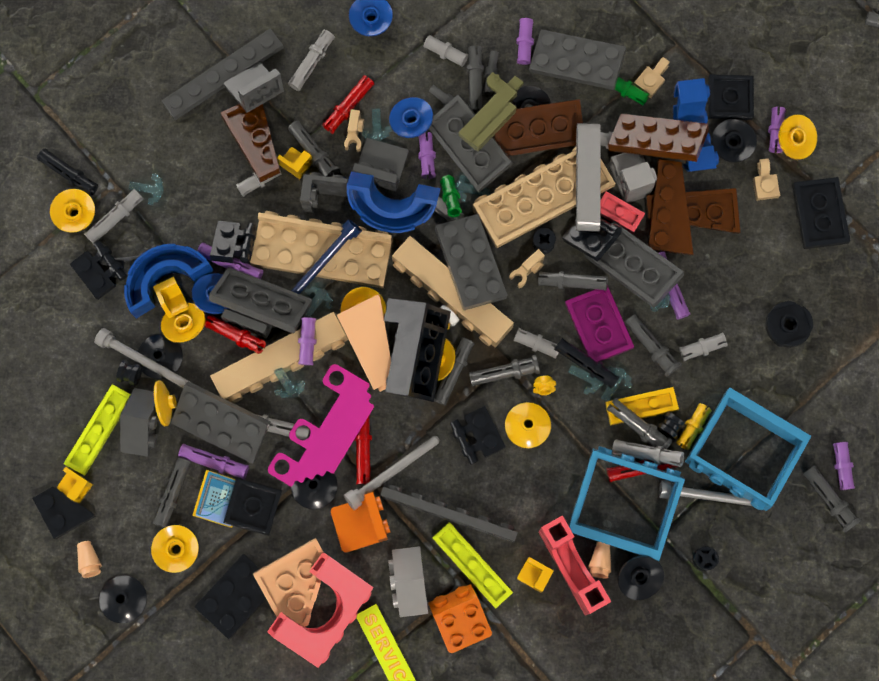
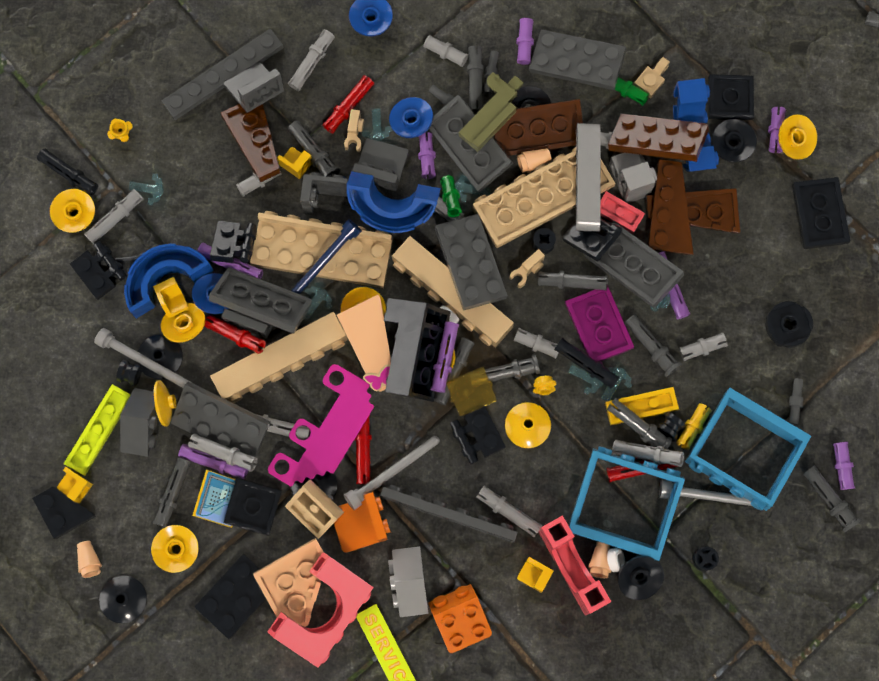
clear light blue piece [274,368,305,398] -> none
medium lavender pin [298,317,317,365] -> none
neon yellow tile [432,522,513,609] -> none
tan plate [753,158,780,201] -> none
none -> yellow plate [107,118,133,142]
none -> light grey pin [188,433,258,472]
none -> tan brick [285,479,344,539]
none -> dark pink sticker [363,365,390,391]
none -> medium lavender pin [431,322,459,393]
none -> clear yellow piece [446,367,497,416]
none -> light grey pin [476,485,542,537]
none -> light nougat cone [517,148,552,173]
none -> white tile [607,548,625,572]
none -> dark grey bar [789,378,804,426]

